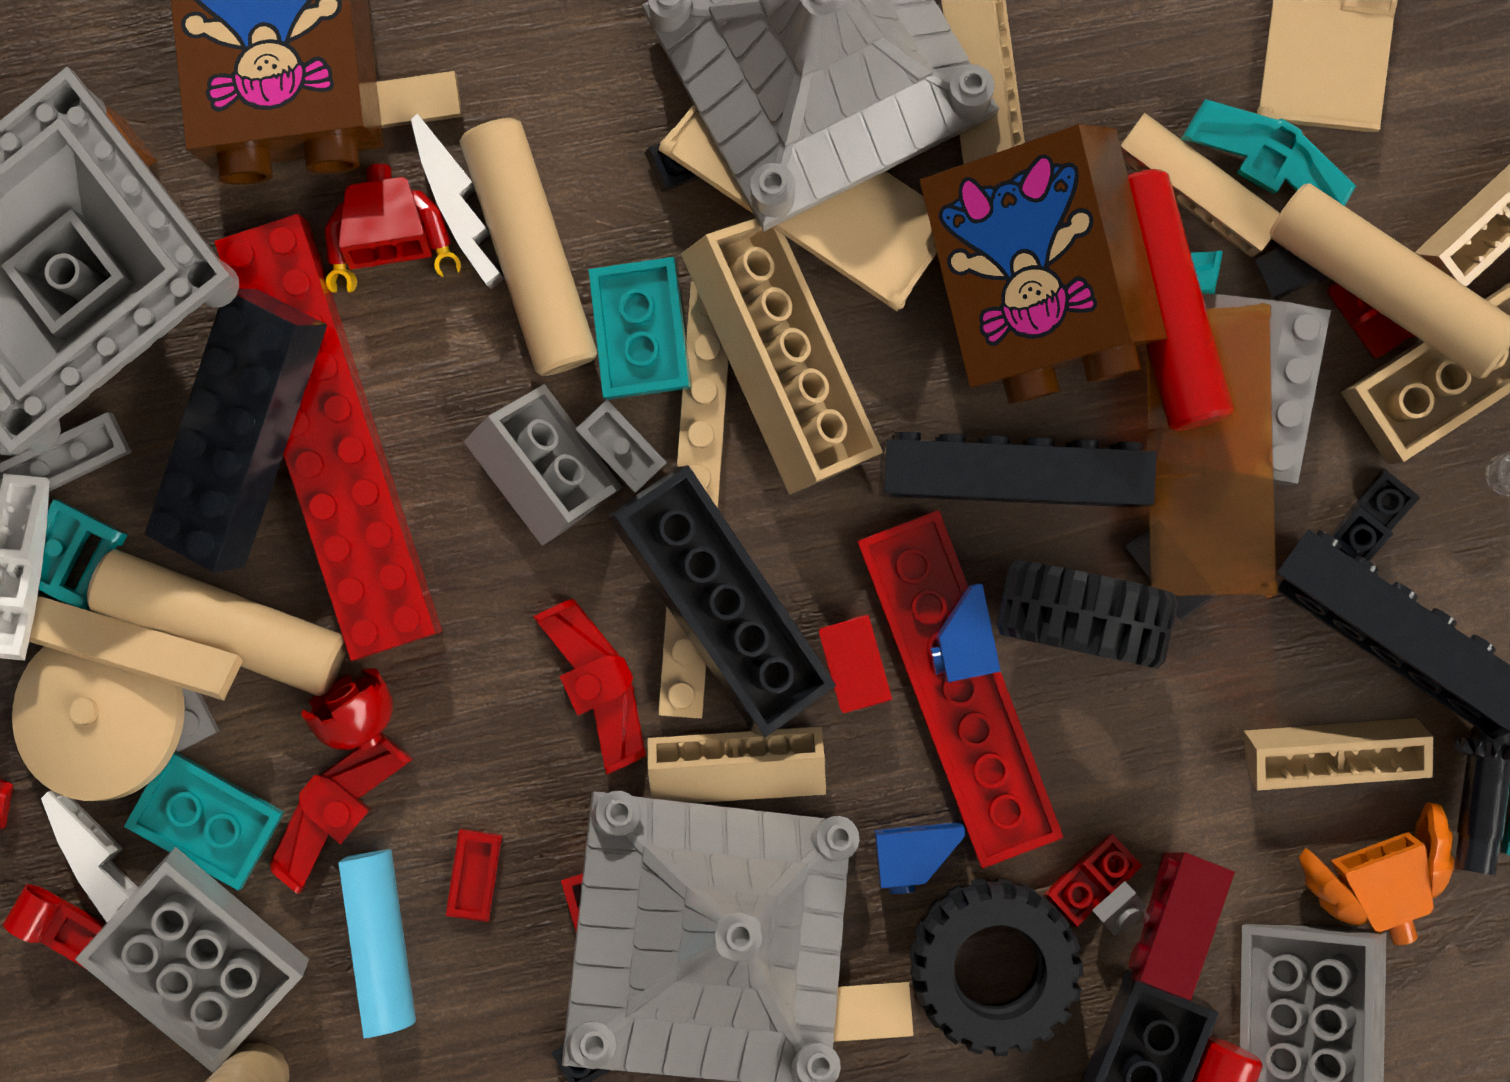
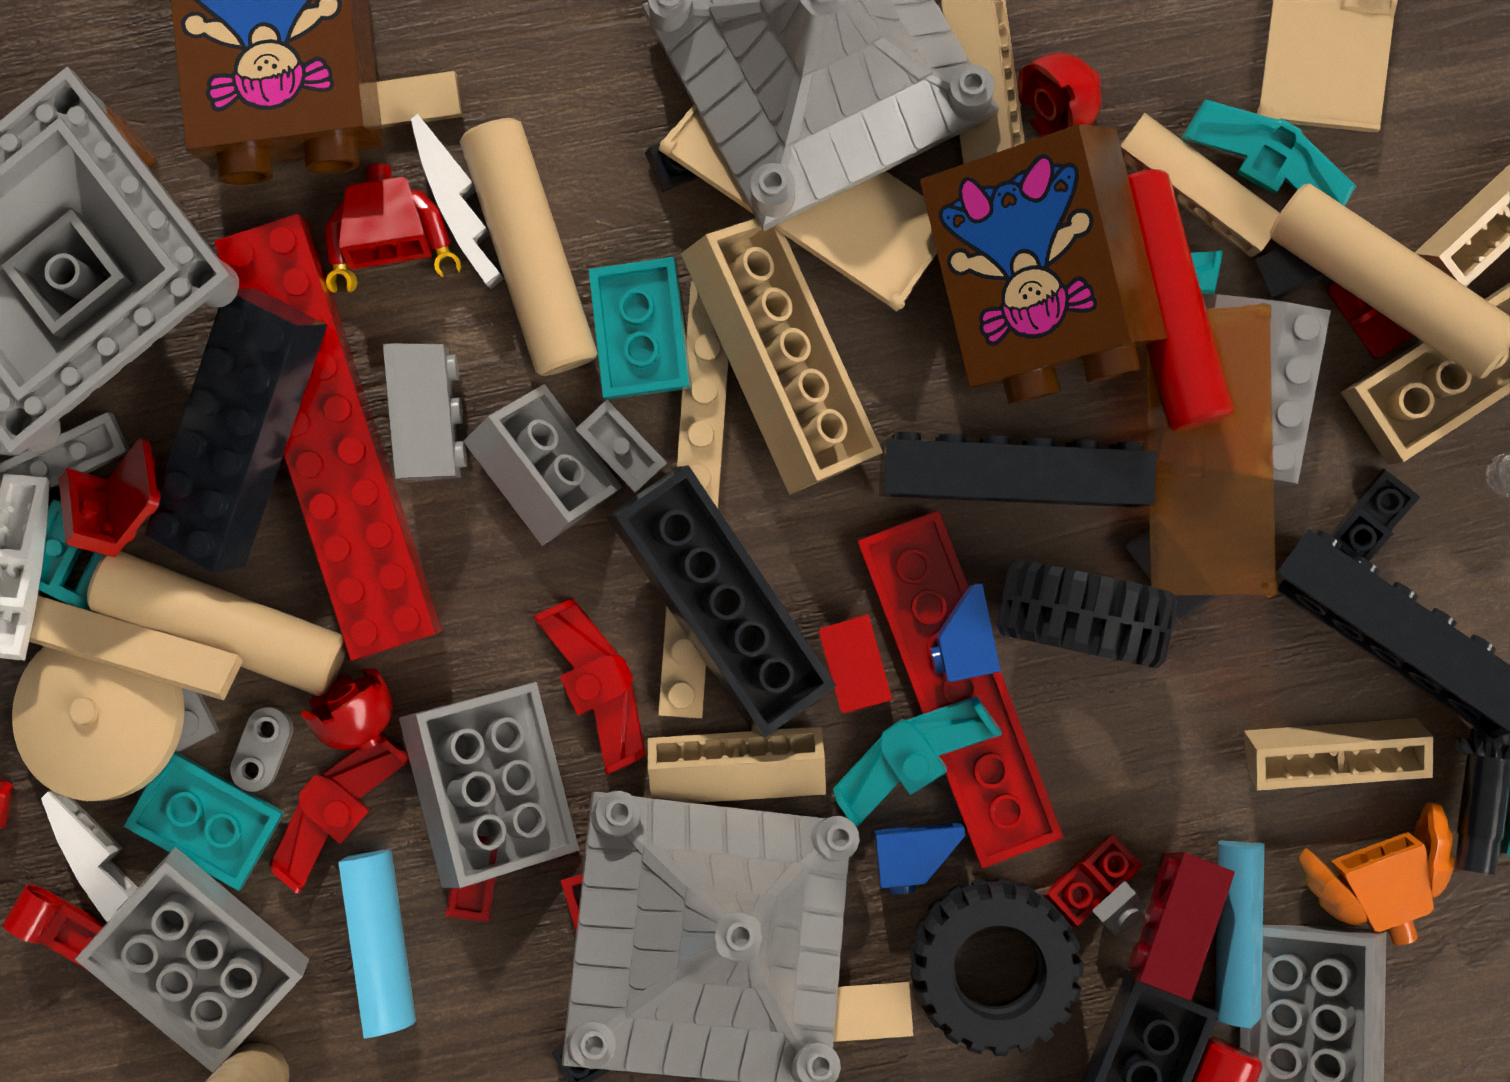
none -> red bracket [59,438,160,557]
none -> light grey plate [230,706,293,792]
none -> light grey slope [383,343,467,482]
none -> light grey slope [399,682,579,888]
none -> teal plate [833,696,1002,828]
none -> red cylinder [1017,53,1102,137]
none -> medium azure brick [1215,840,1265,1029]

